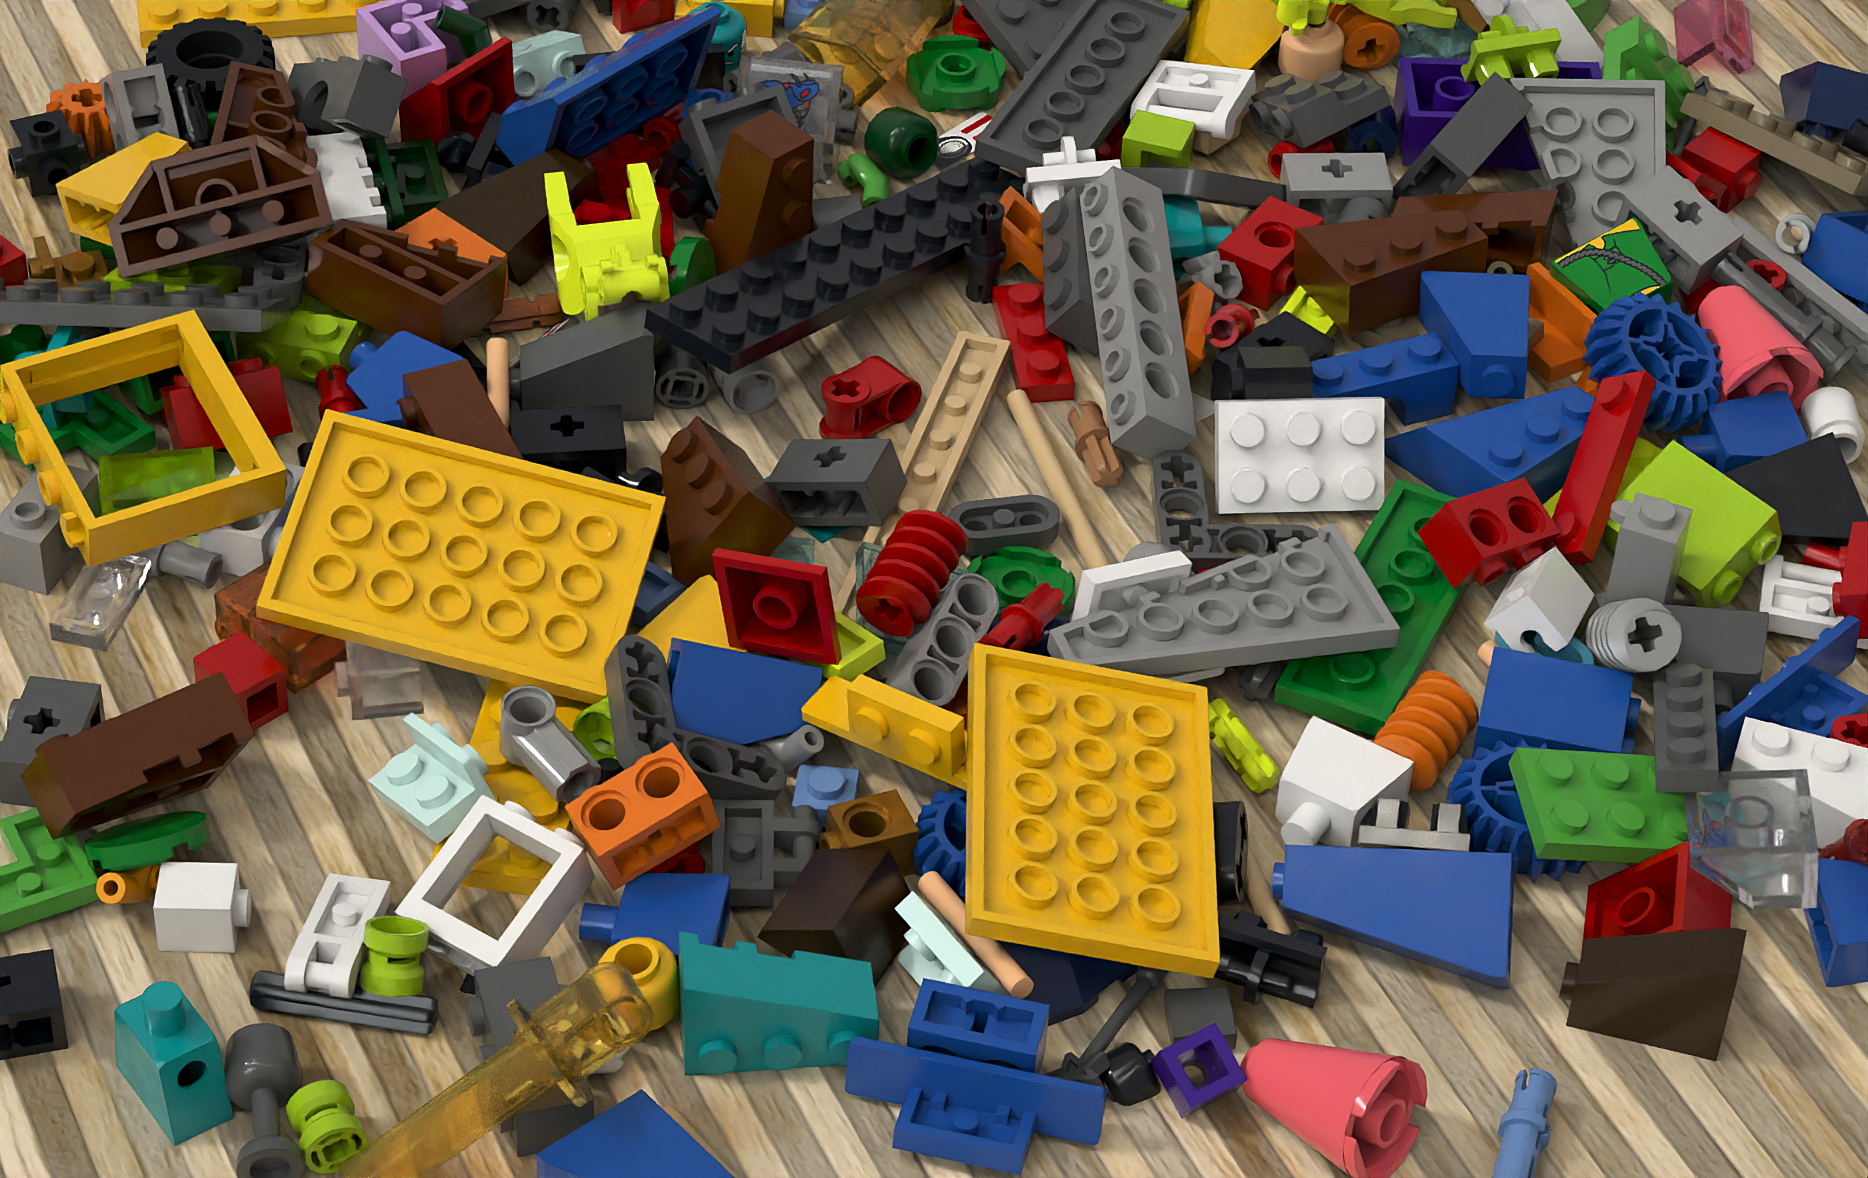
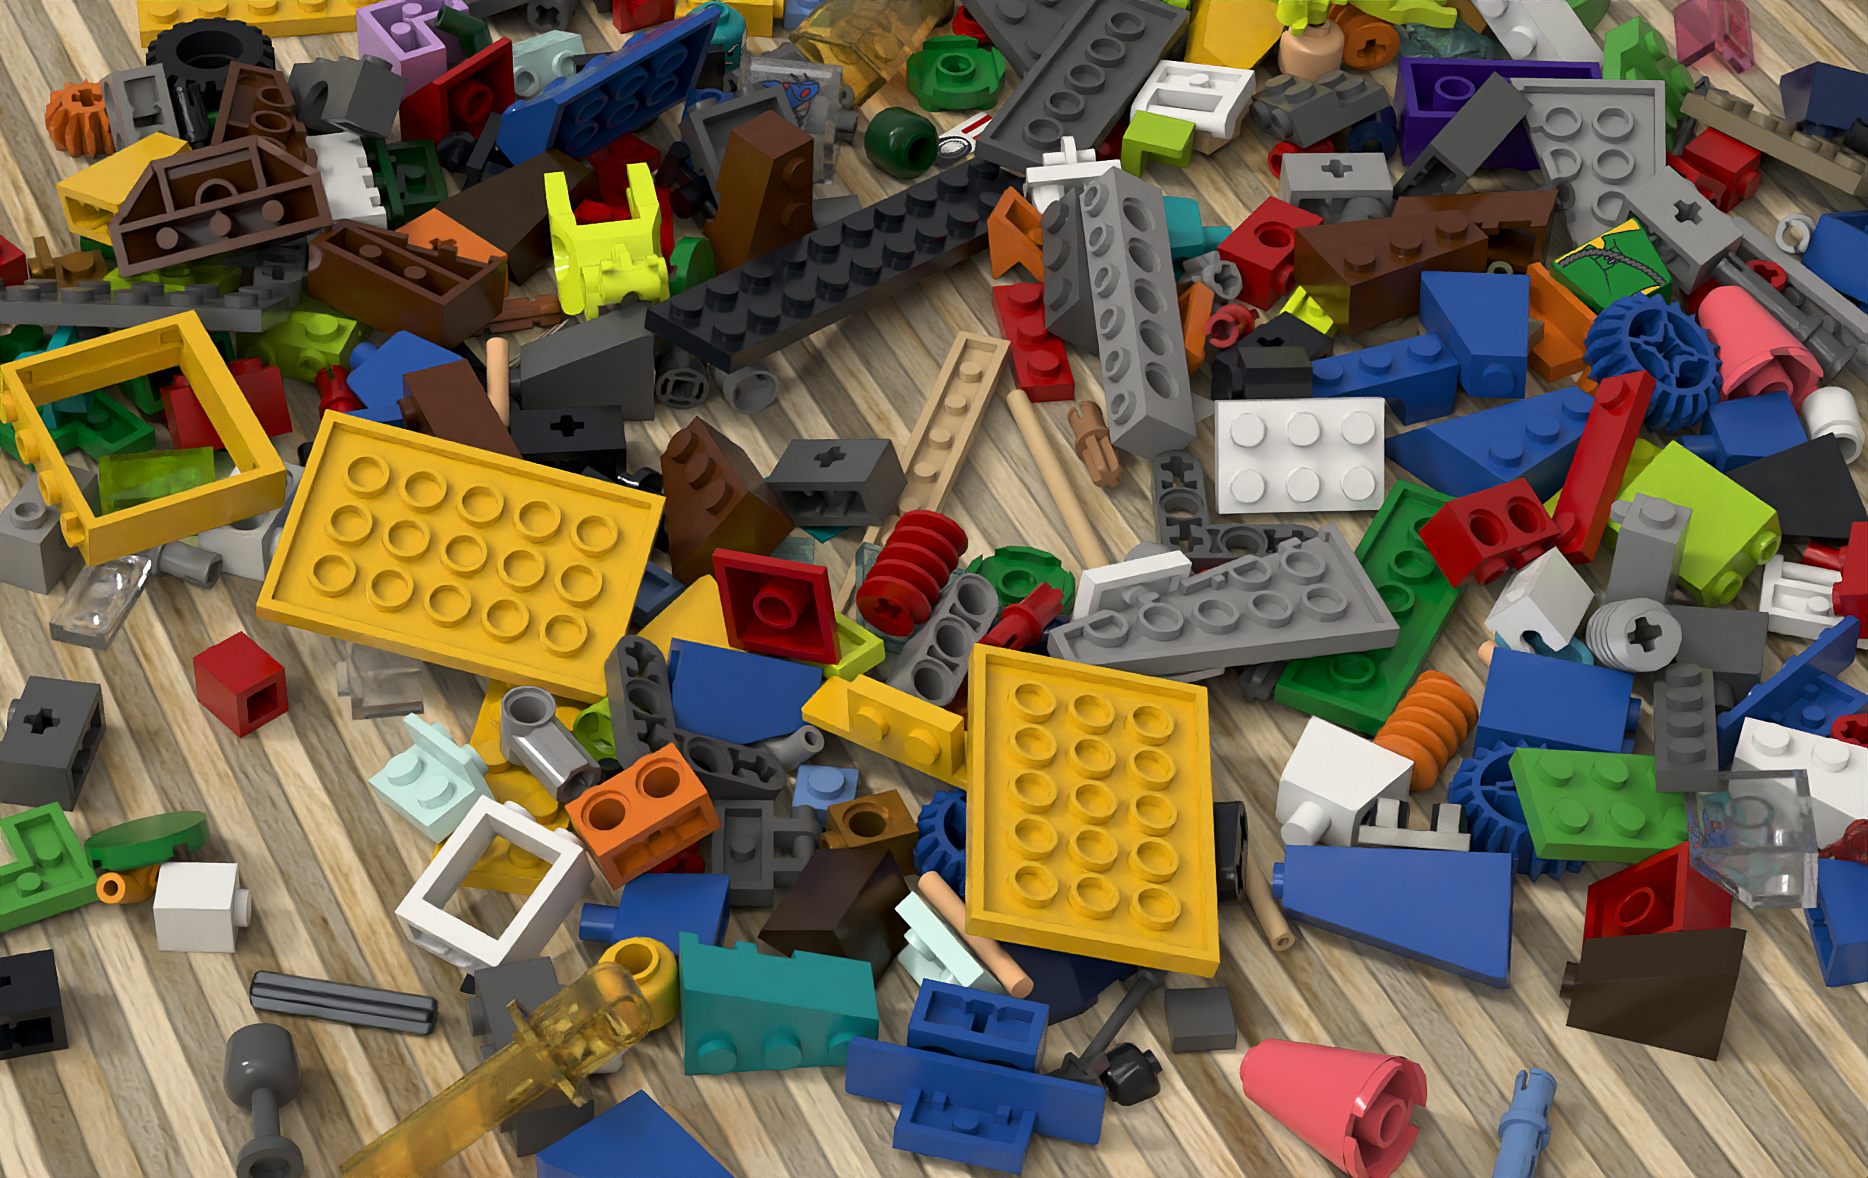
black brick [7,110,88,198] -> none
reddish brown wedge [20,671,255,840] -> none
teal torso [114,981,233,1146] -> none
clear orange brick [214,561,349,695] -> none
white plate [284,873,391,999] -> none
lime wheel [286,1080,369,1174] -> none
lime wheel [359,916,430,997] -> none
red pin [643,100,686,154] -> none
red piece [819,355,922,439] -> none
bright green arm [837,153,889,209] -> none
dark grey plate [948,494,1060,556] -> none
black pin [964,199,1006,304] -> none
dark grey beam [1121,167,1286,210] -> none
dark purple plate [1151,1022,1247,1119] -> none
neon yellow axle [1208,698,1280,794] -> none
black hips [1214,910,1328,1008] -> none
lime hips [1460,14,1562,86] -> none

